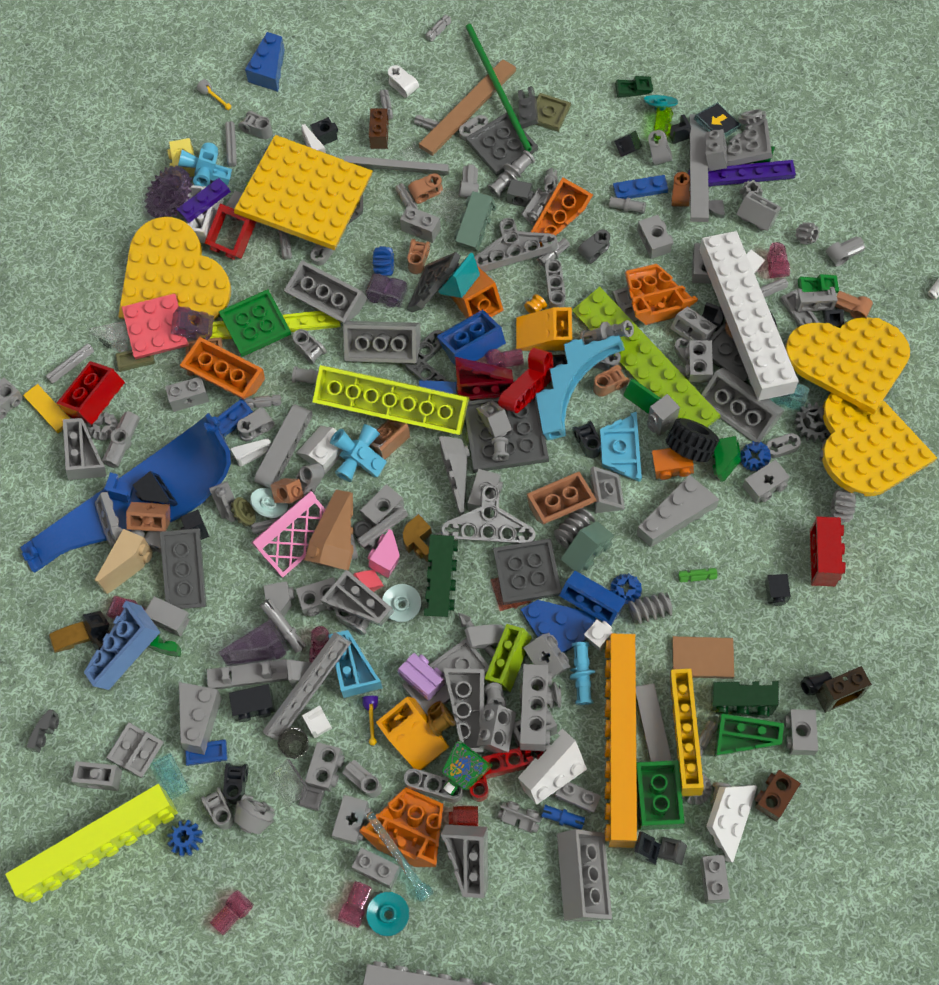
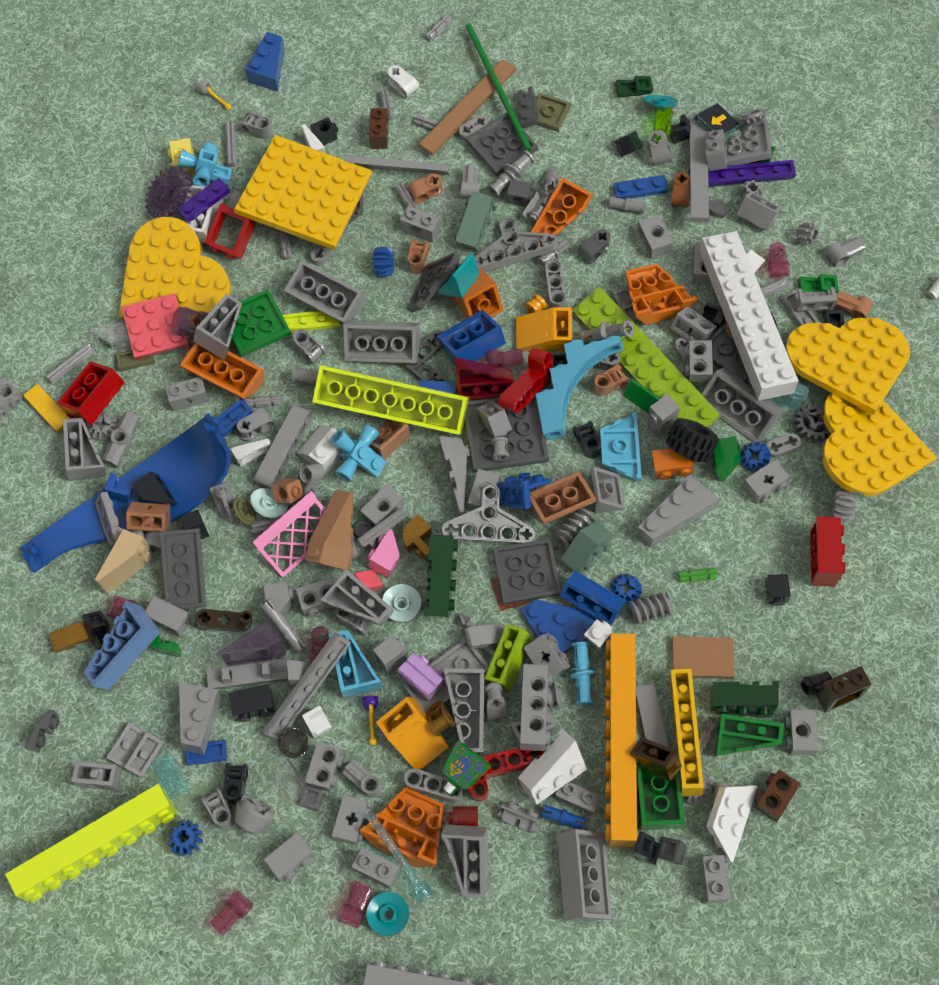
clear purple brick [365,274,408,308] -> none
light grey brick [477,704,516,753] -> none
none -> light grey wedge [193,293,242,361]
none -> dark brown beam [195,609,253,632]
none -> light grey brick [264,832,315,882]
none -> light grey brick [373,635,407,676]
none -> blue bracket [497,473,551,510]
none -> dark brown slope [630,737,682,782]

